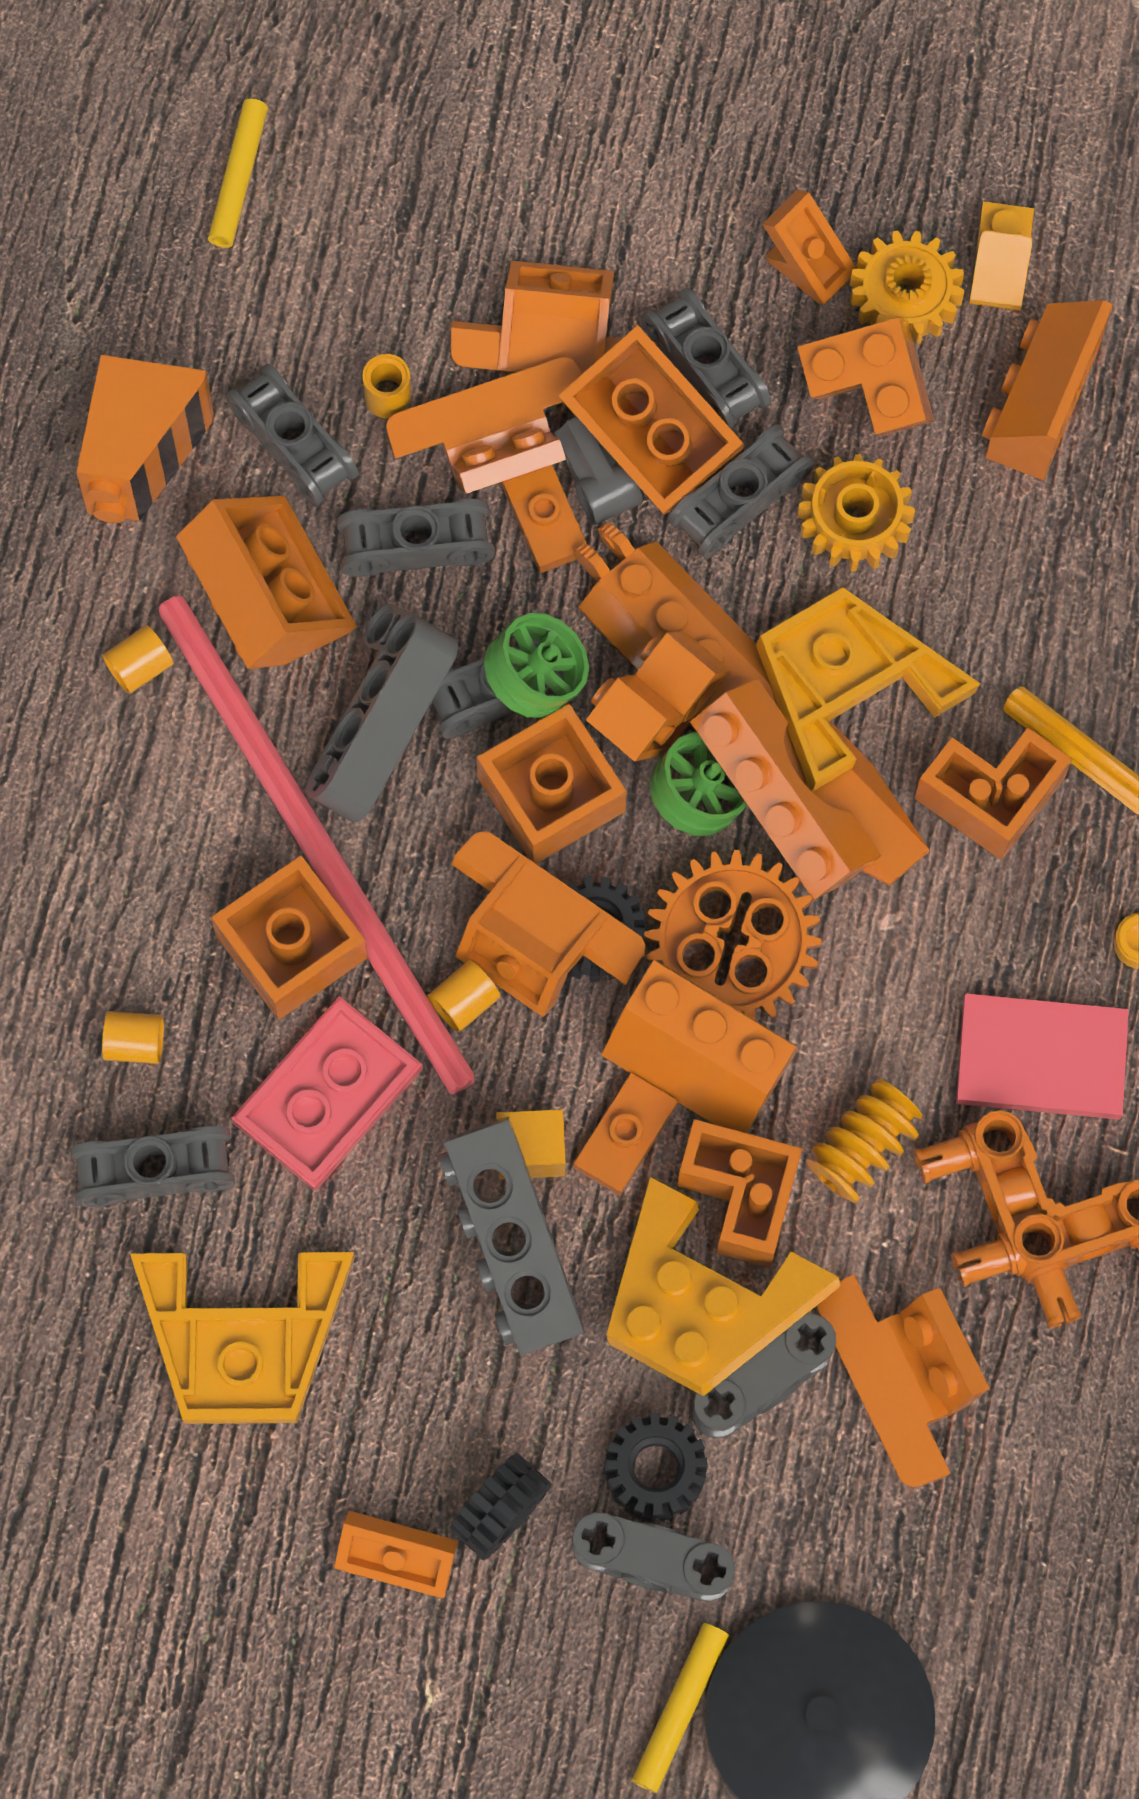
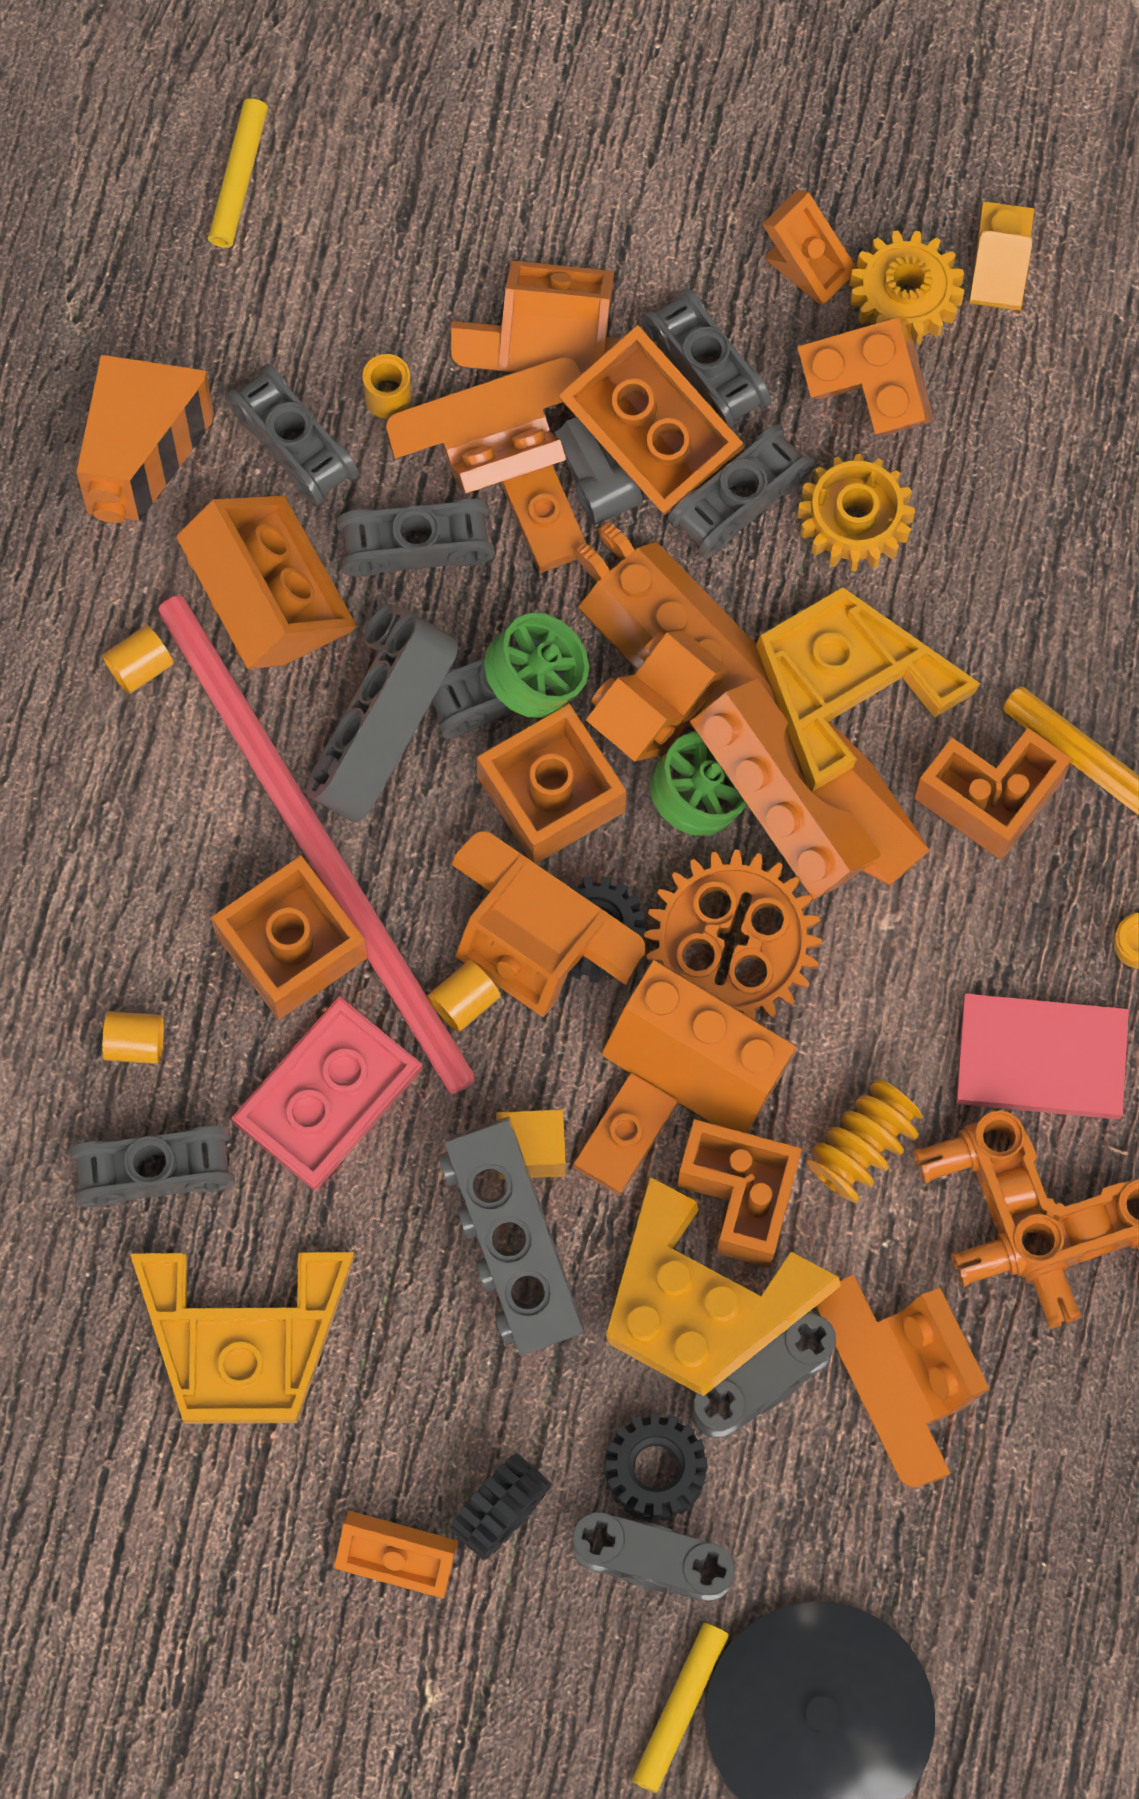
orange slope [982,300,1113,481] -> none

